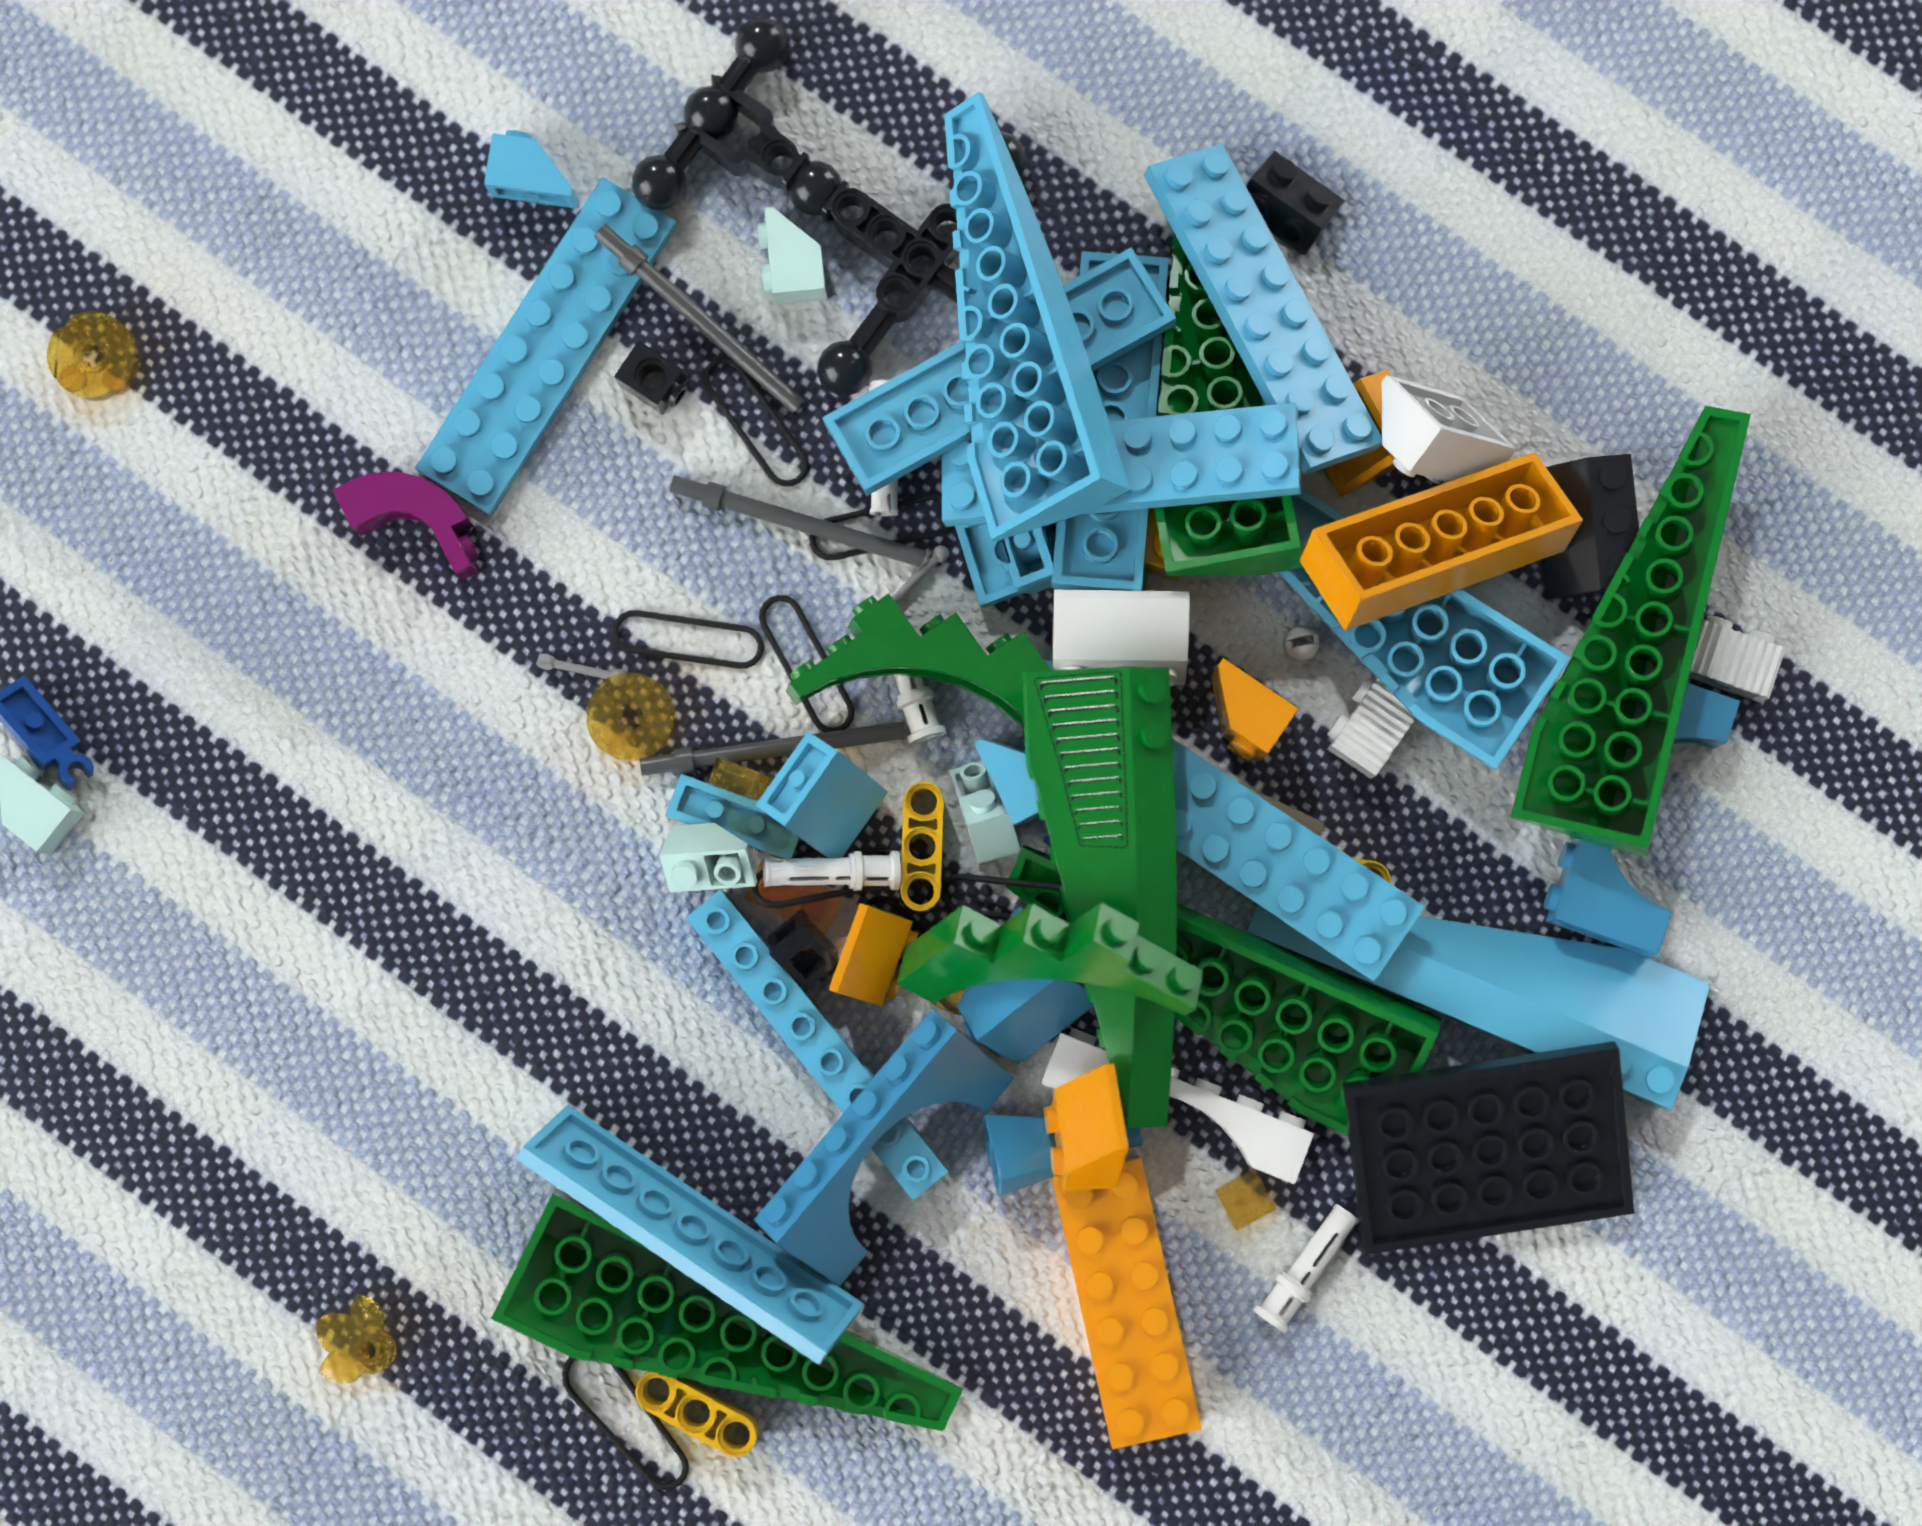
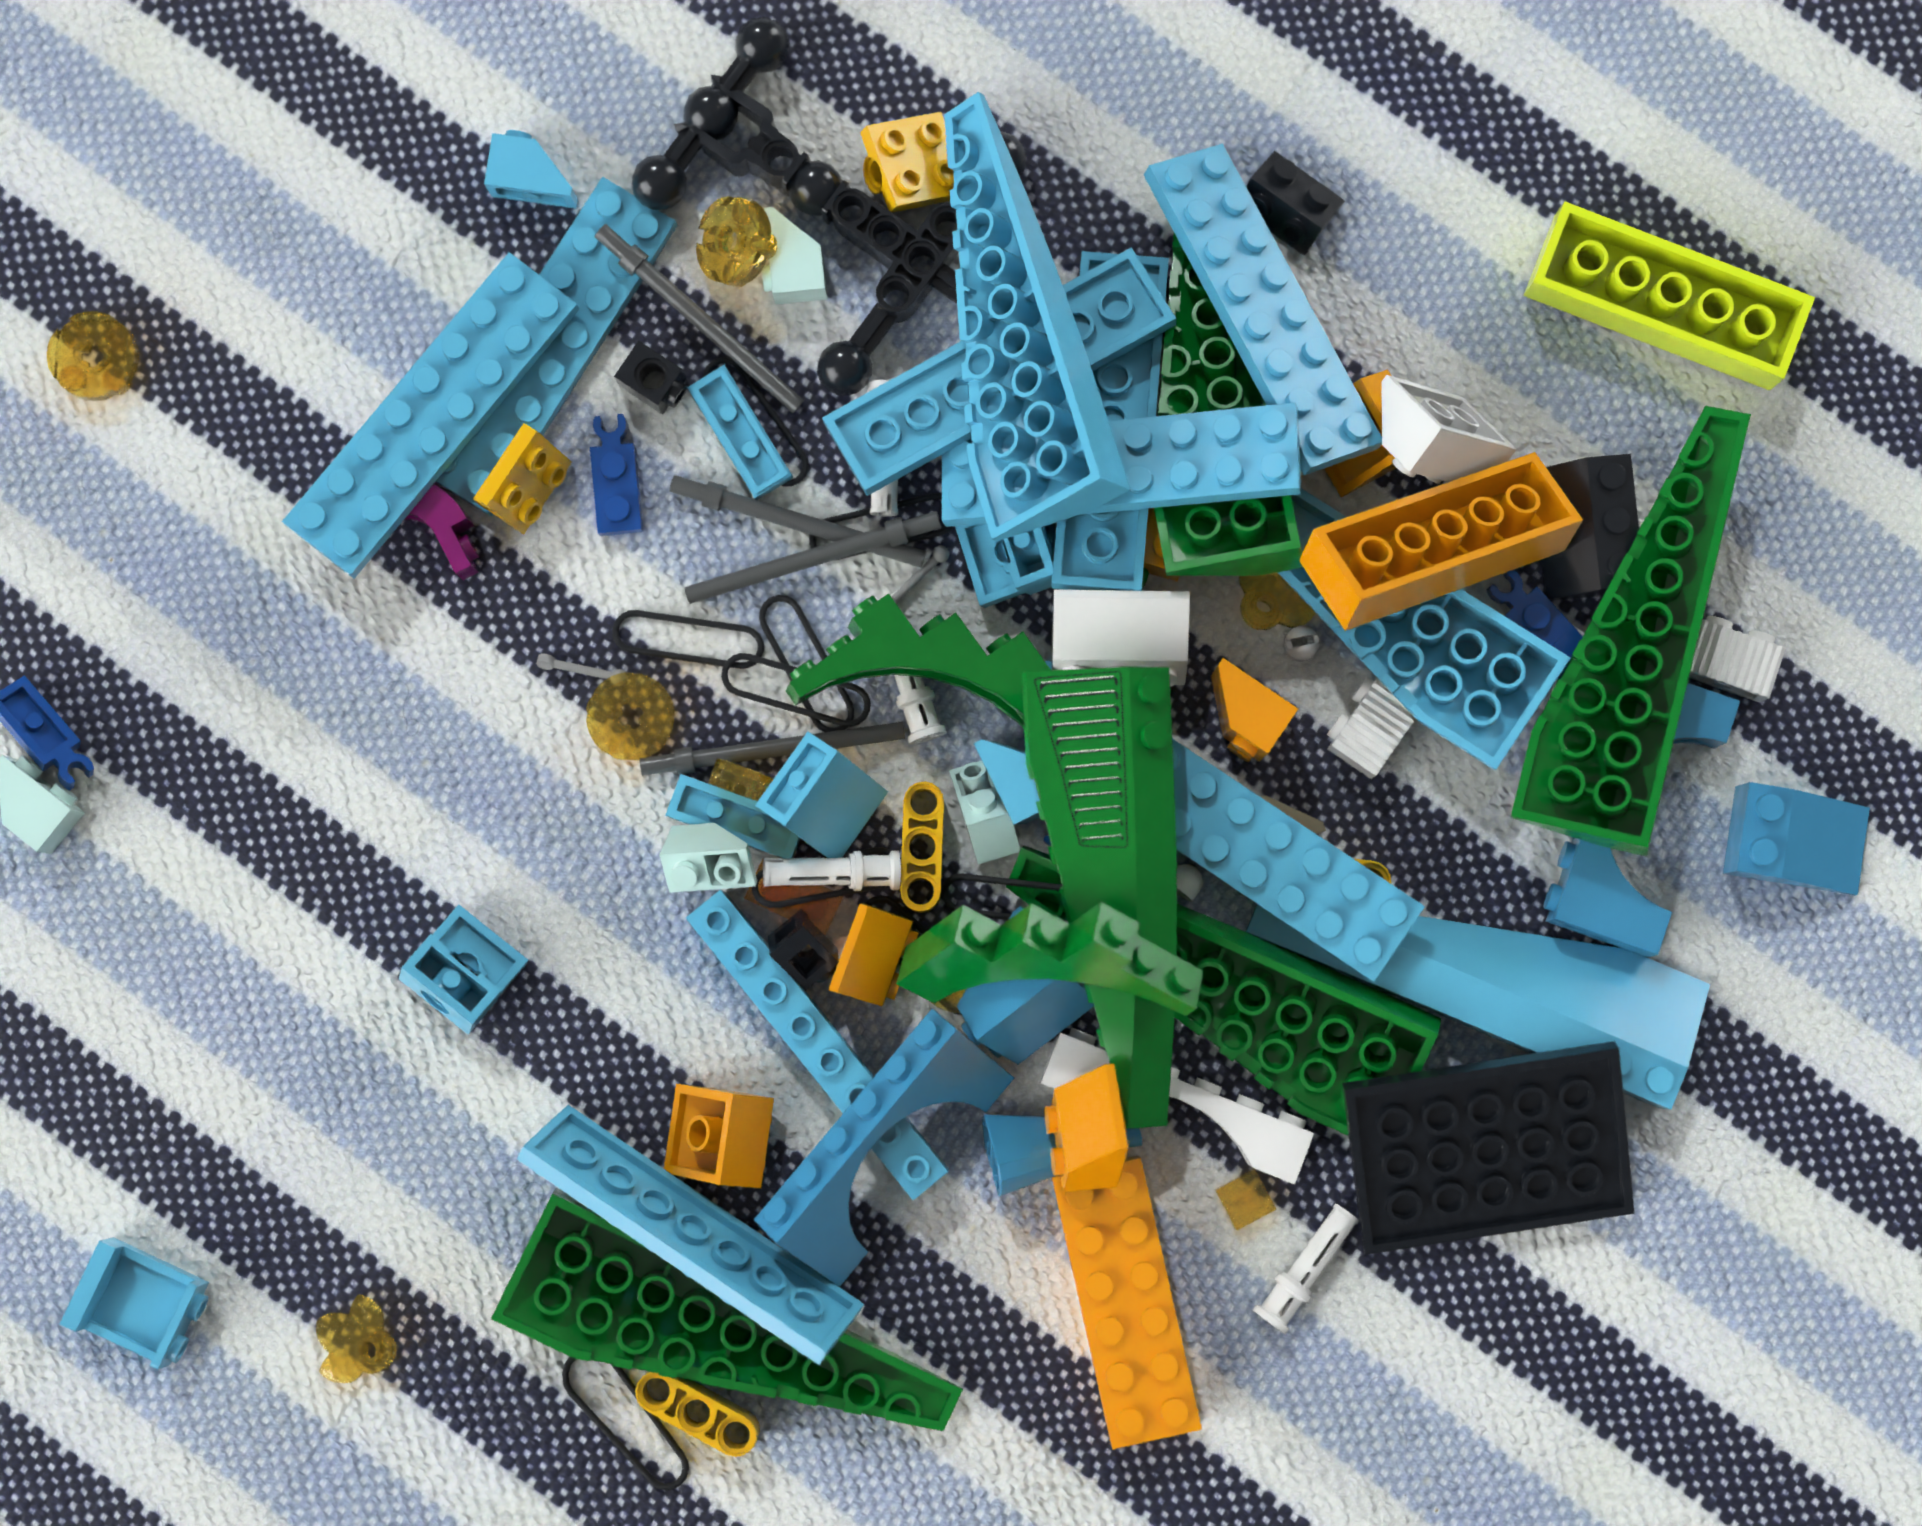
none -> medium azure panel [60,1237,209,1370]
none -> medium azure plate [282,252,579,579]
none -> medium azure brick [399,904,528,1035]
none -> yellow plate [473,423,572,535]
none -> blue plate [590,414,643,537]
none -> light orange slope [664,1083,774,1188]
none -> dark grey bar [685,511,942,604]
none -> medium azure tile [687,365,794,500]
none -> clear yellow plate [696,196,777,287]
none -> black piece [721,653,871,727]
none -> yellow plate [860,112,954,213]
none -> white hinge [1177,864,1203,902]
none -> clear yellow plate [1238,572,1316,630]
none -> blue plate [1486,570,1583,680]
none -> neon yellow brick [1523,201,1815,391]
none -> dark azure slope [1723,782,1870,896]

